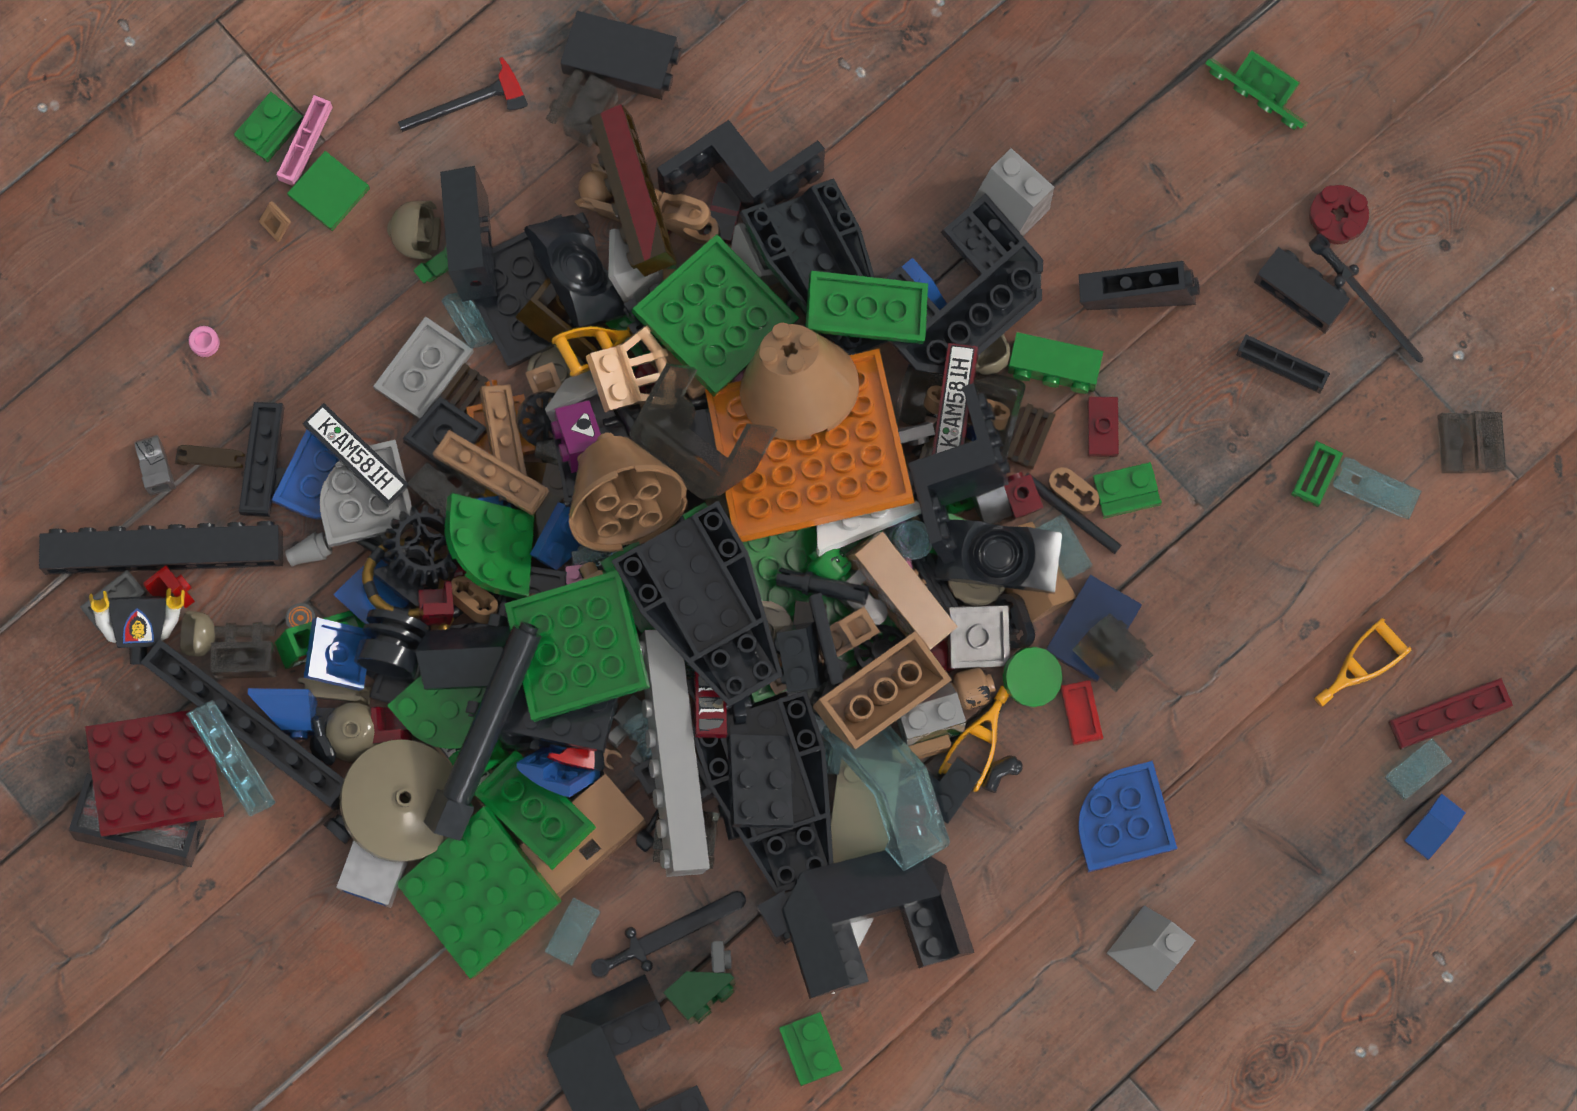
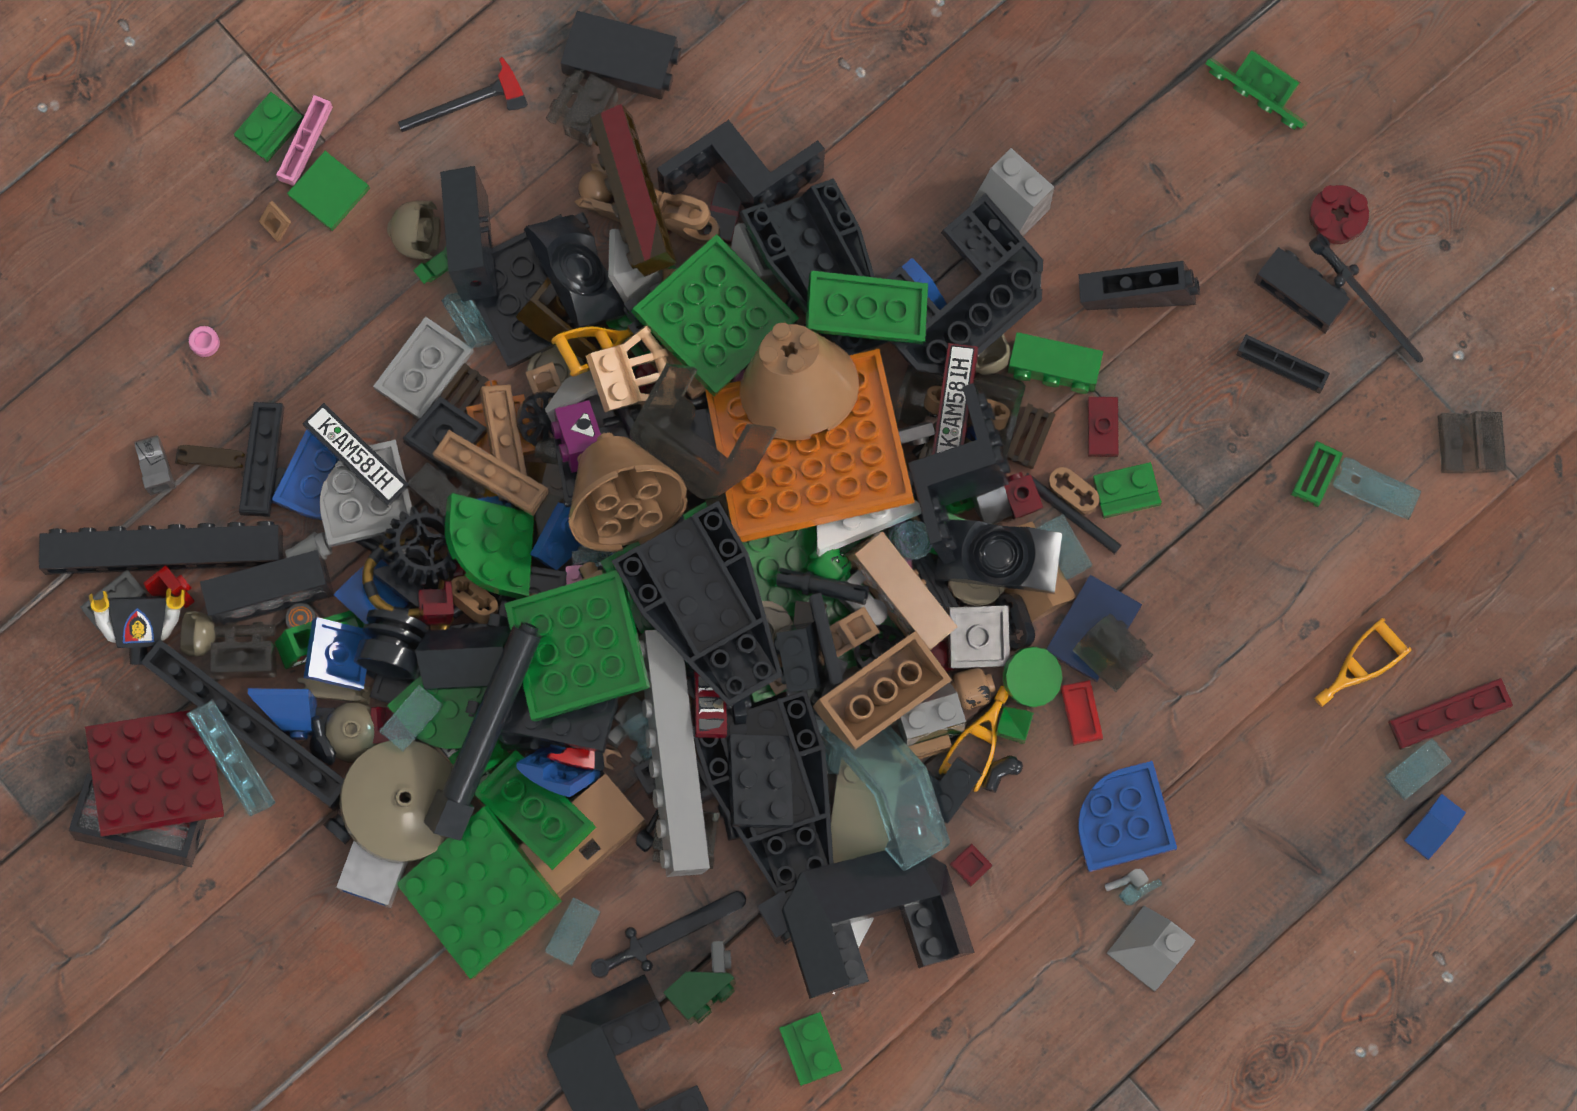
none -> black brick [200,550,334,628]
none -> clear light blue plate [379,685,443,752]
none -> dark red tile [949,844,993,887]
none -> green slope [996,706,1034,744]
none -> light grey hand [1104,869,1149,891]
none -> clear light blue hand [1119,879,1162,905]

